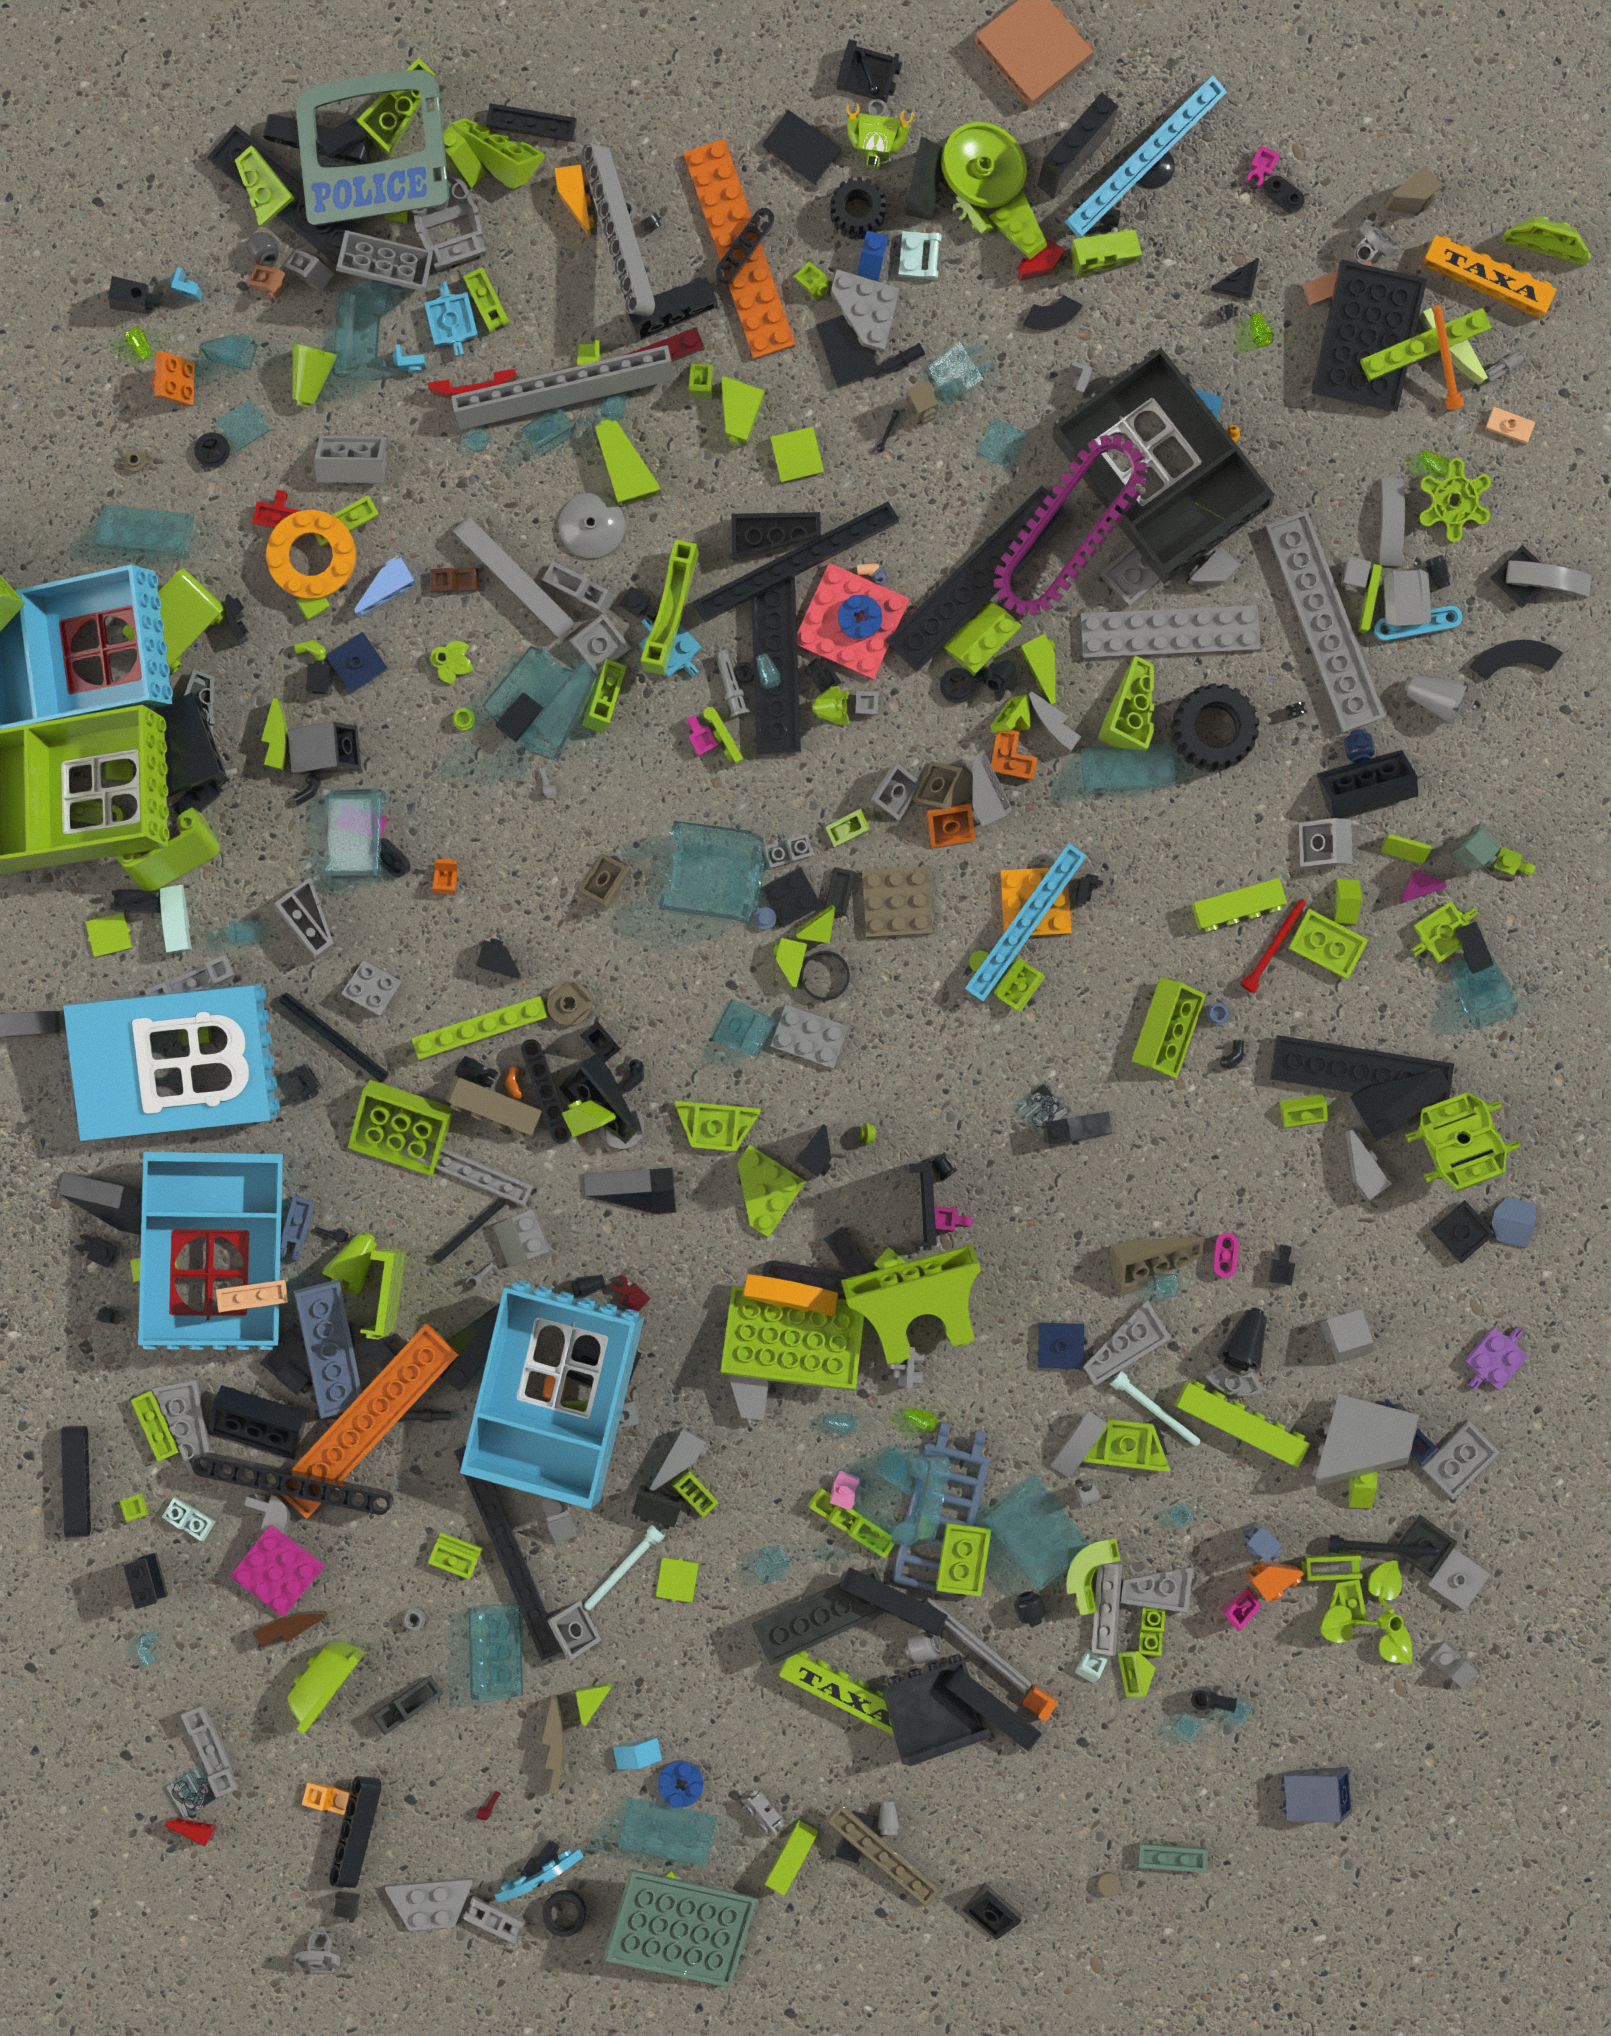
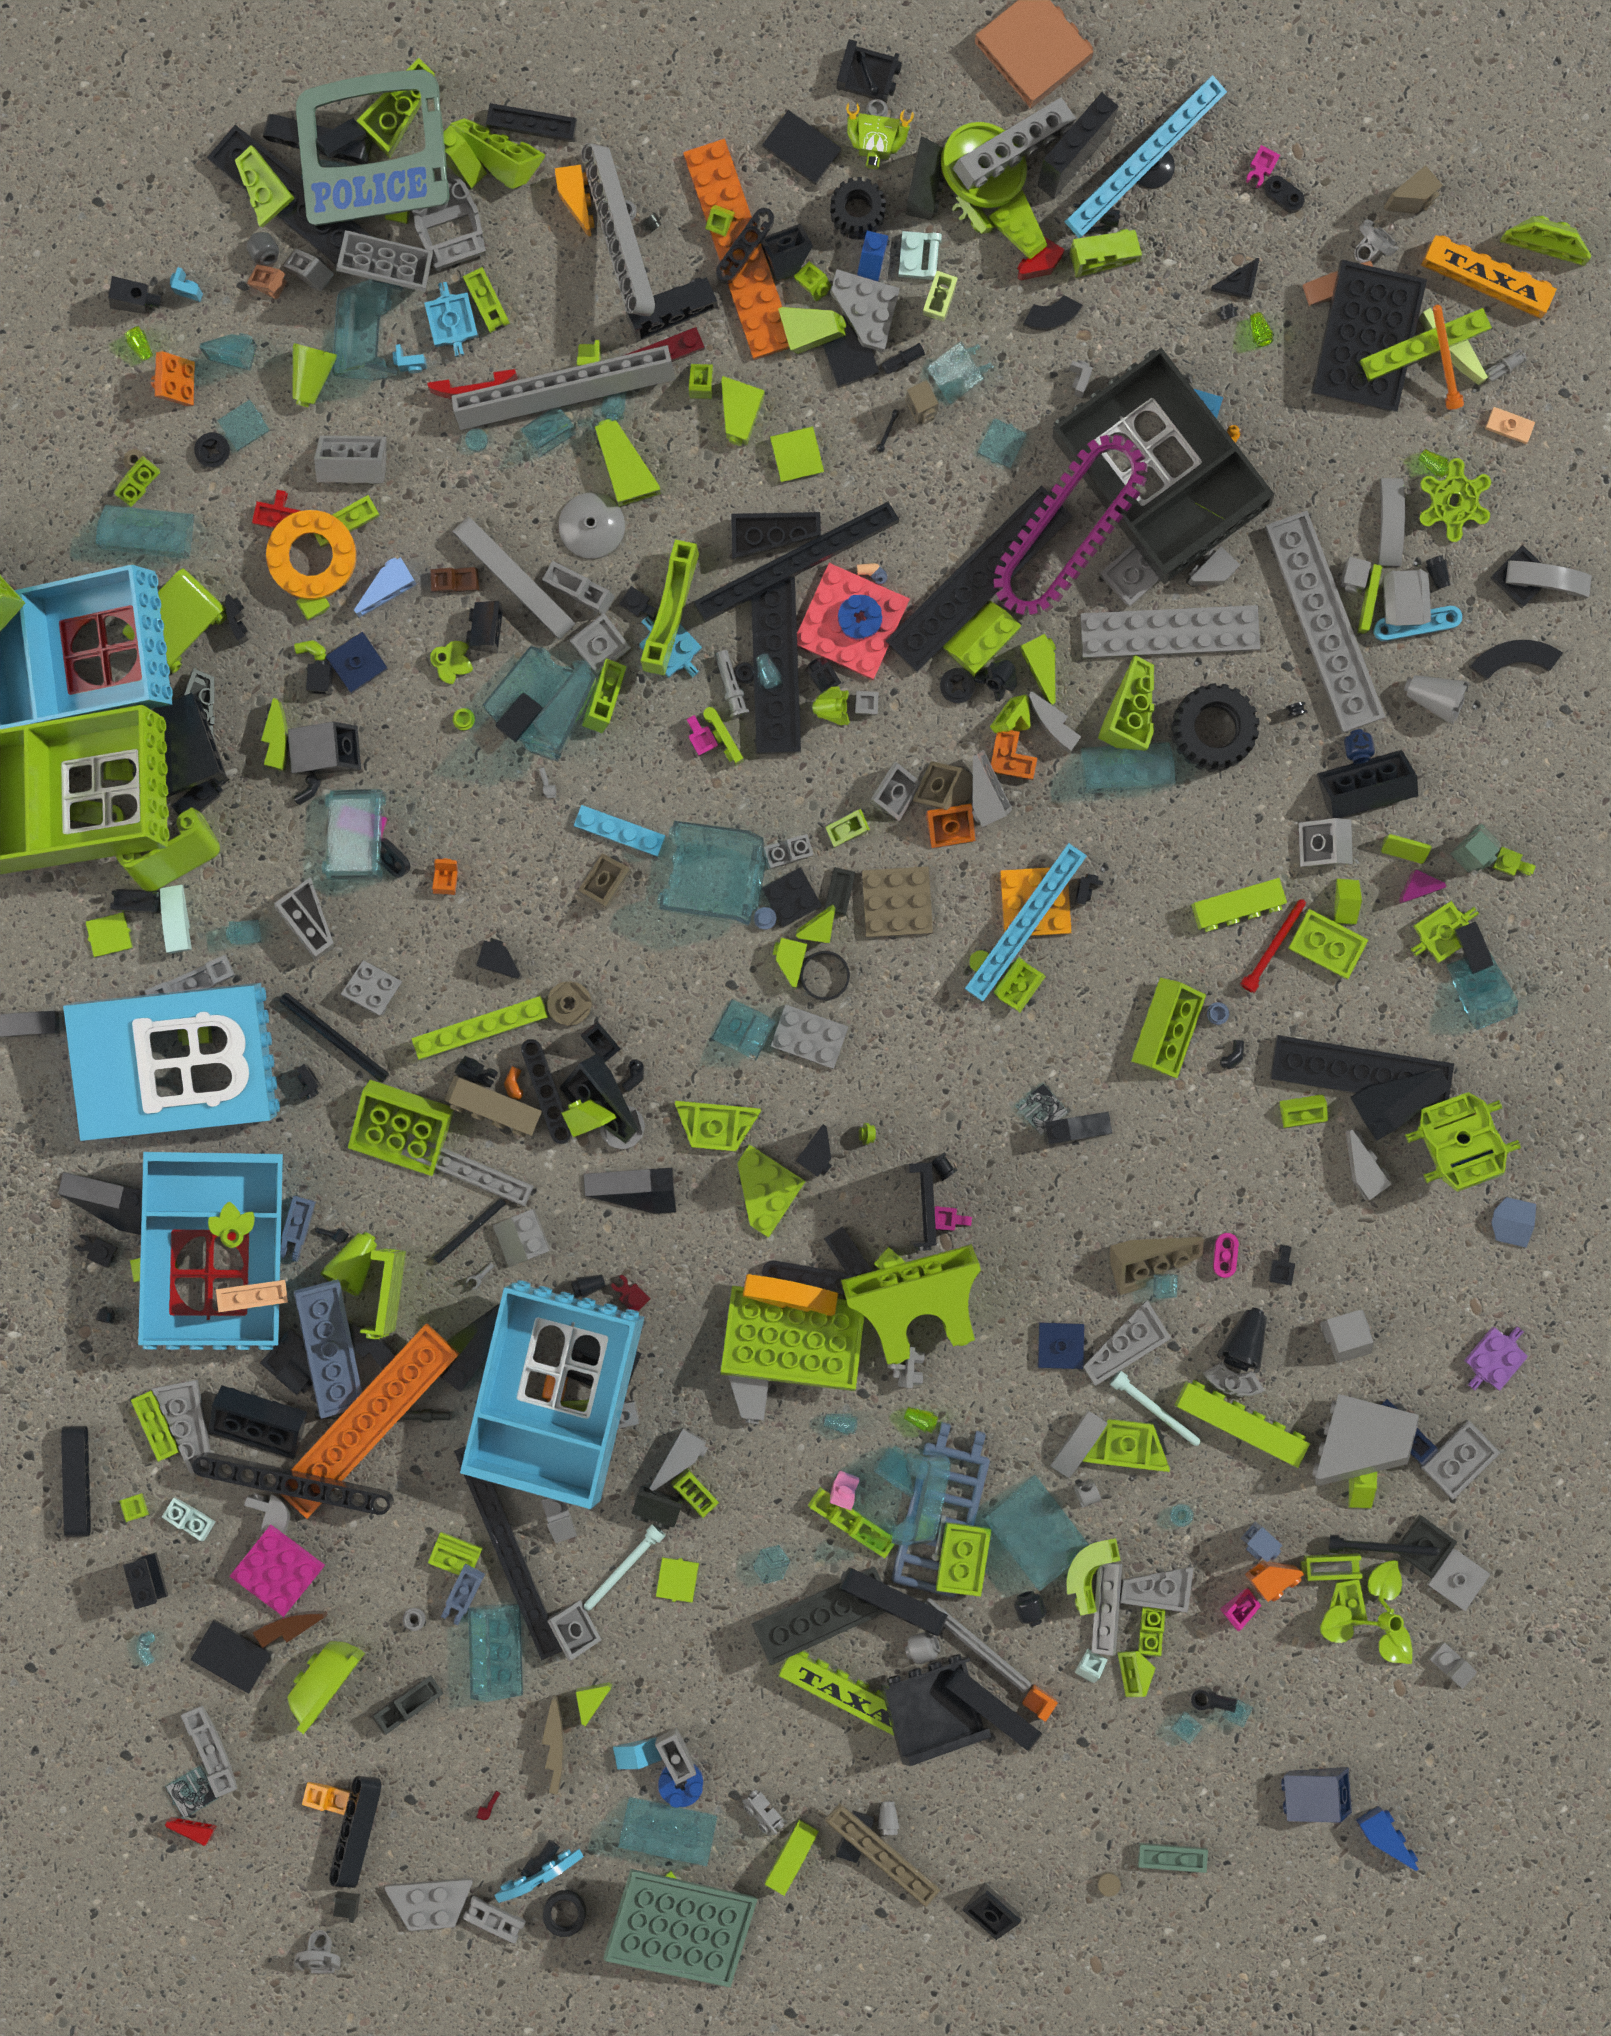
black plate [1430,1200,1495,1264] -> none
none -> lime slope [114,456,160,507]
none -> black tile [190,1619,273,1694]
none -> lime plate [208,1202,254,1248]
none -> sand blue hinge [441,1564,485,1625]
none -> black slope [466,601,503,653]
none -> medium azure plate [574,805,665,857]
none -> light grey slope [655,1727,696,1785]
none -> lime slope [705,205,735,237]
none -> black slope [761,224,813,281]
none -> lime slope [778,307,846,354]
none -> yellowish green torso [923,271,958,322]
none -> light grey hinge [932,1514,946,1561]
none -> light grey brick [953,97,1076,190]
none -> blue slope [1356,1806,1419,1871]

